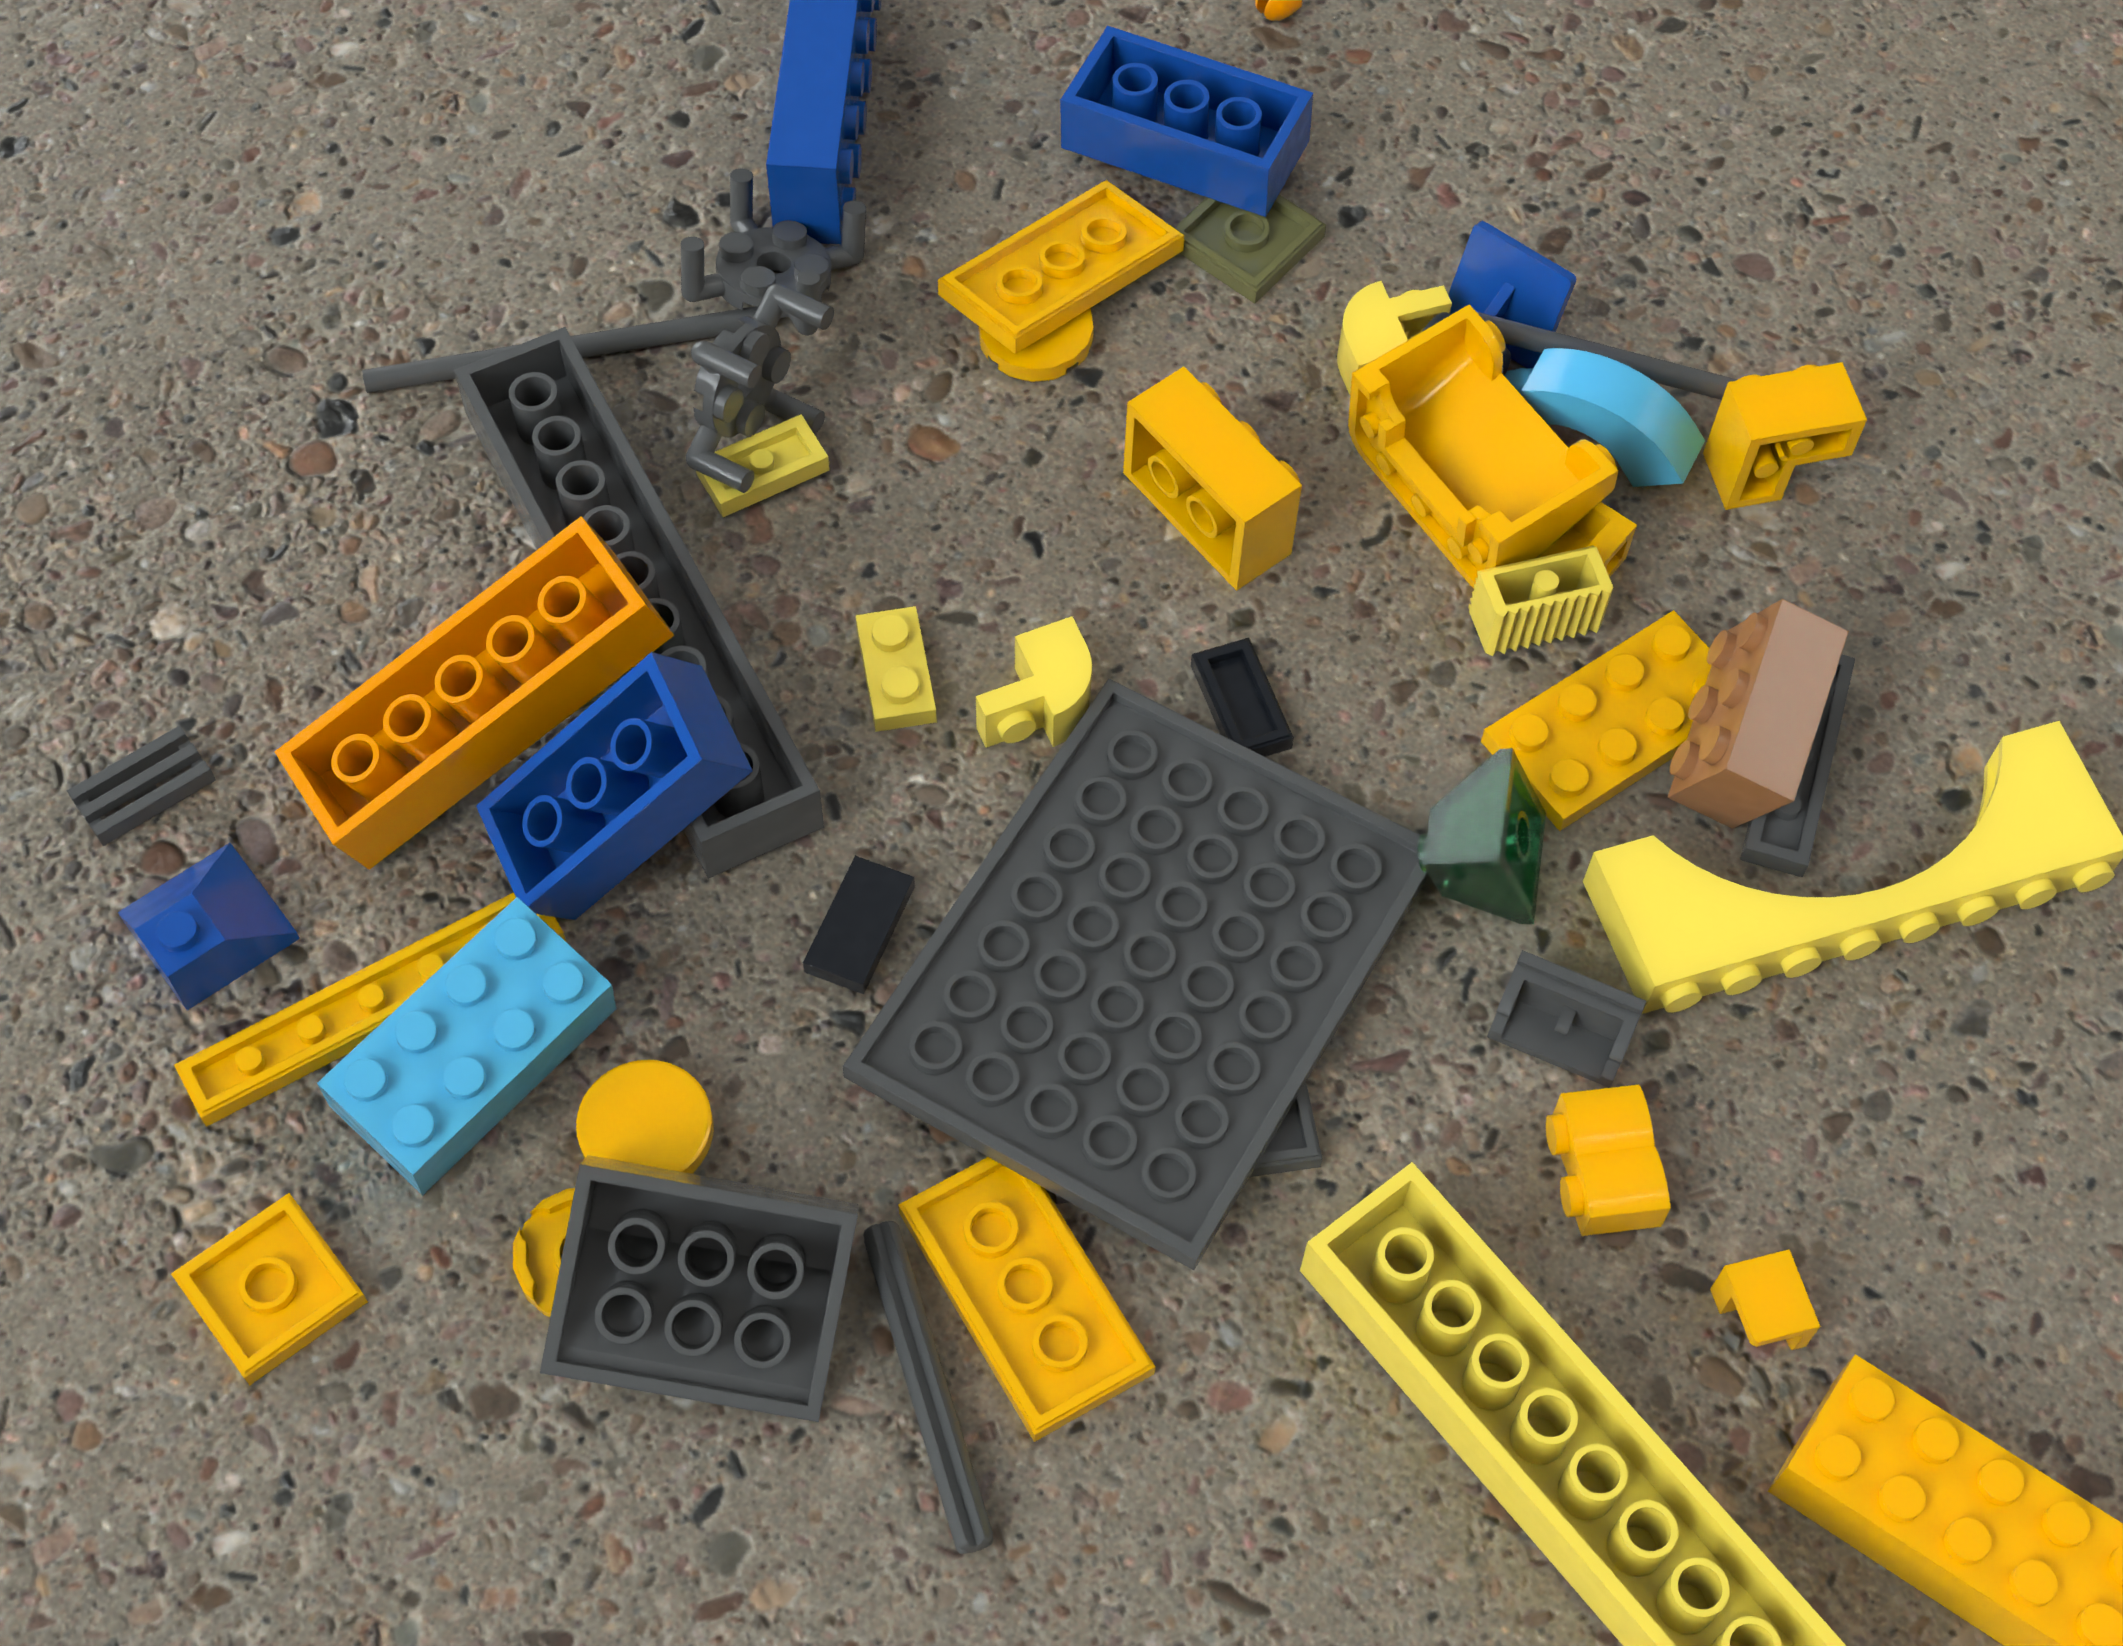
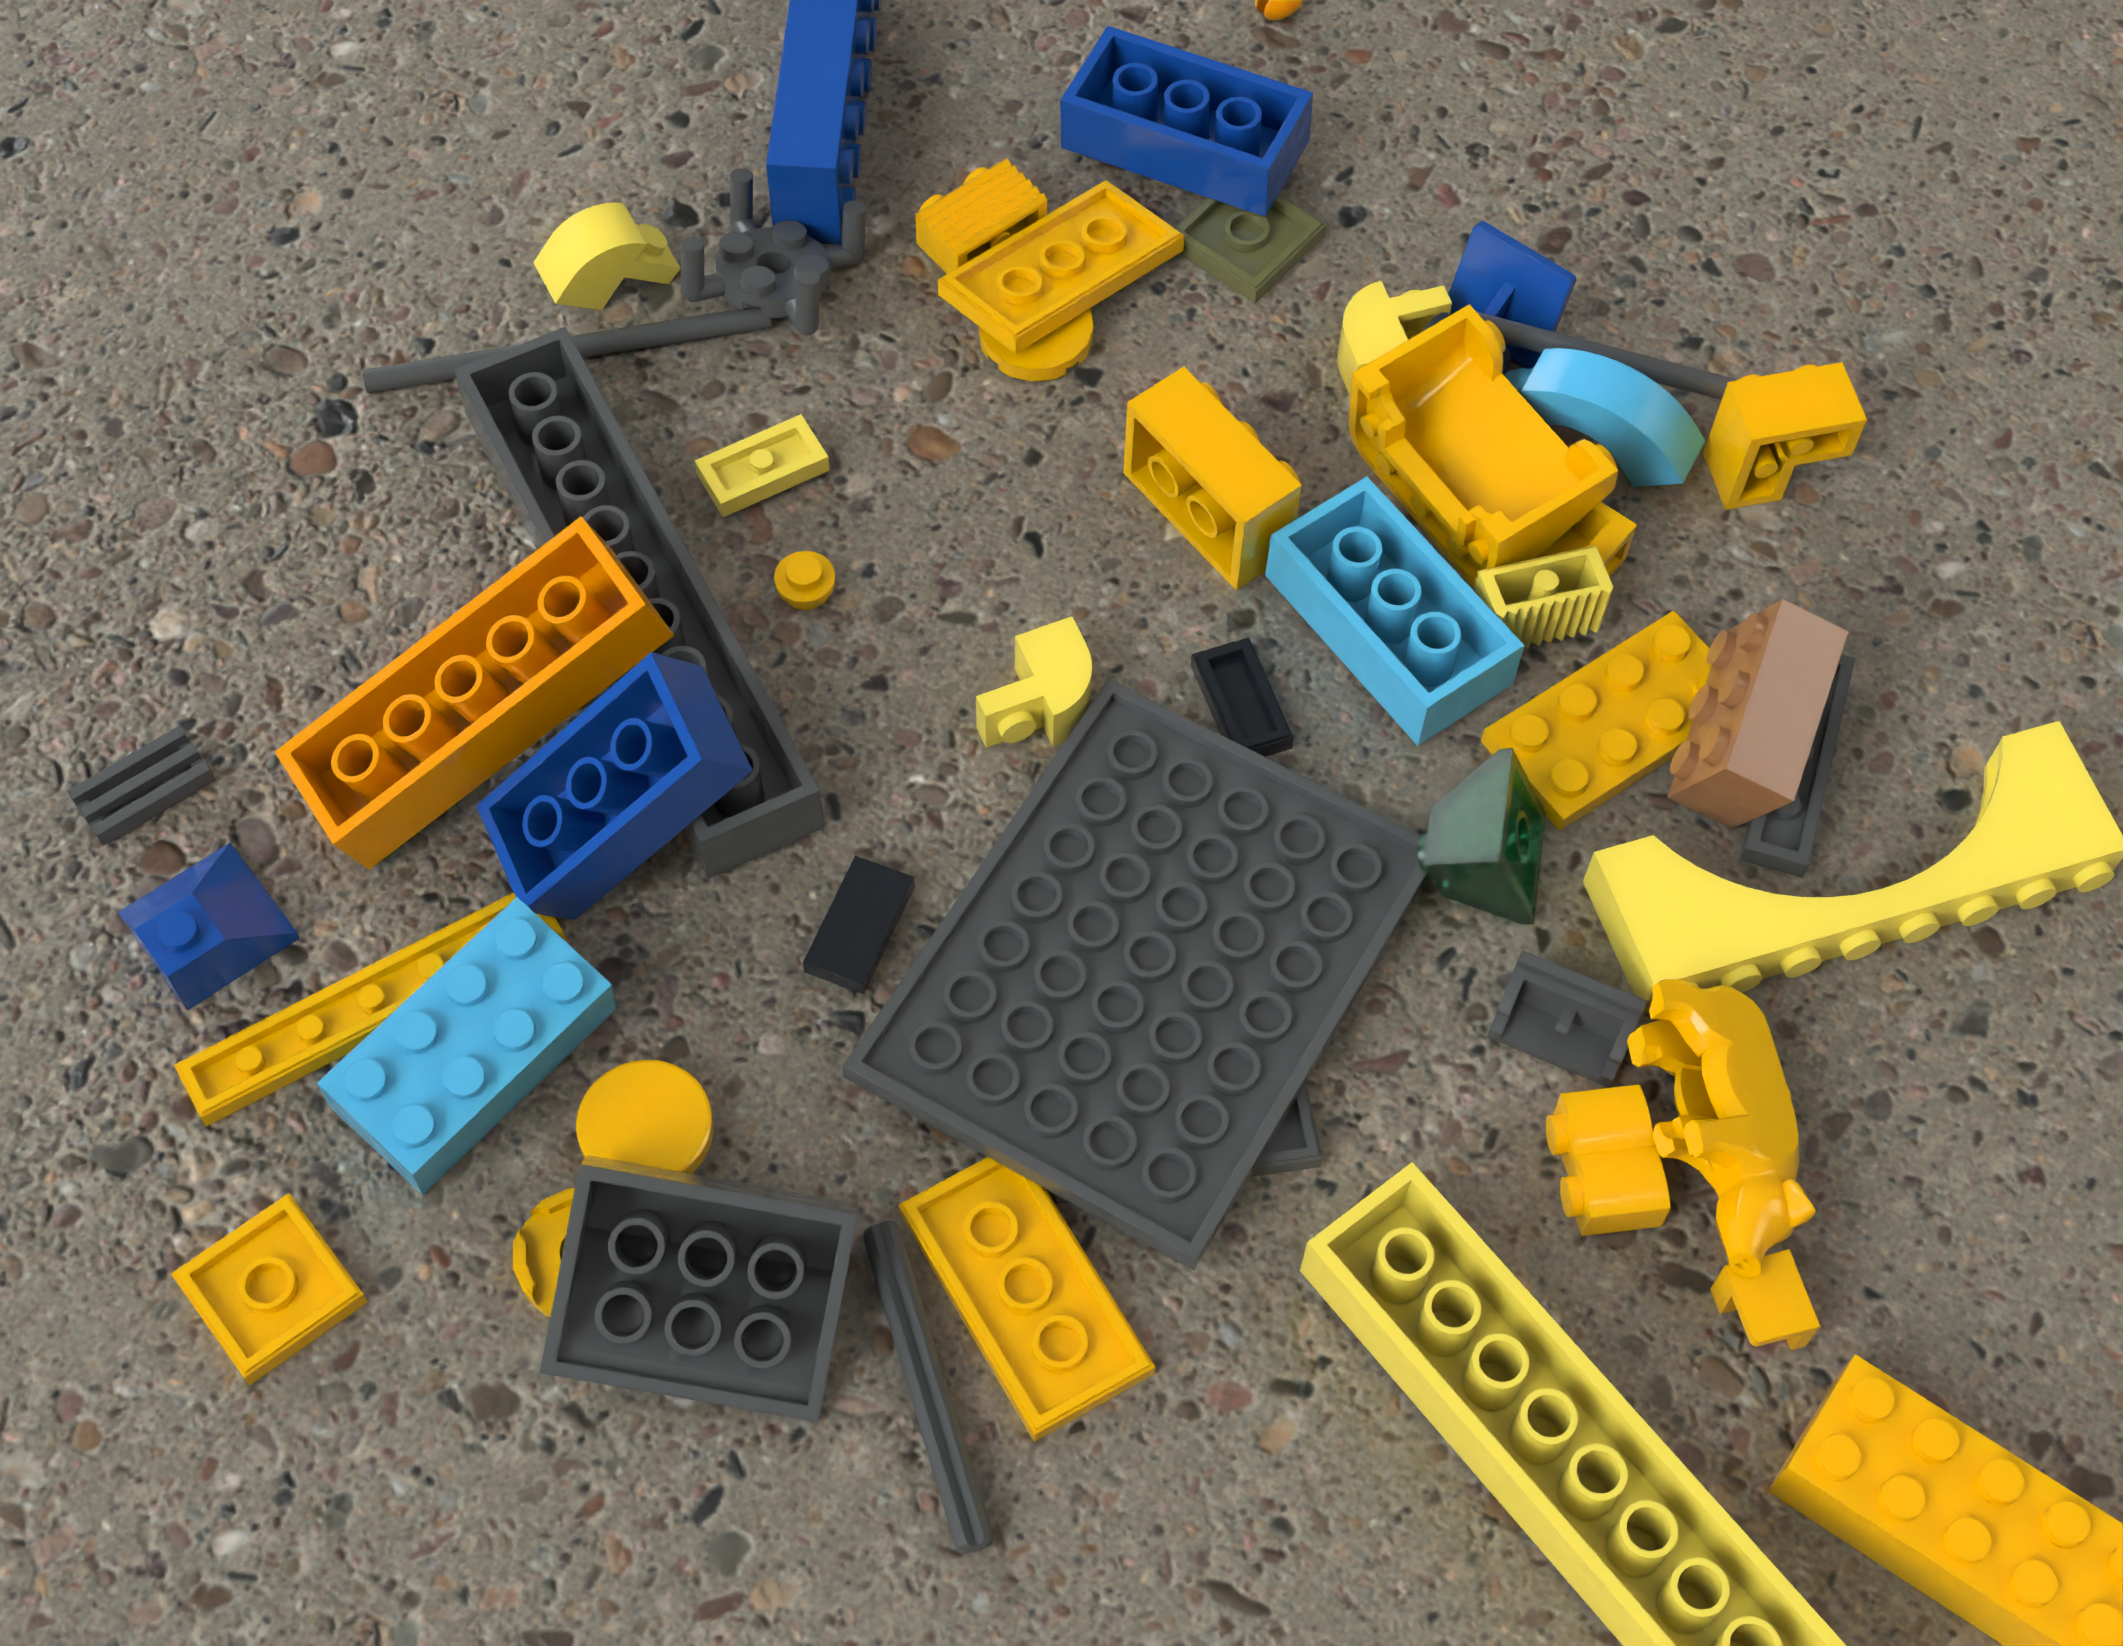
dark grey plate [686,284,834,493] -> none
light yellow plate [855,606,937,732] -> none
none -> light yellow brick [533,203,680,310]
none -> yellow plate [774,551,836,610]
none -> yellow brick [915,158,1047,274]
none -> medium azure brick [1265,477,1525,746]
none -> yellow animal [1627,979,1816,1277]

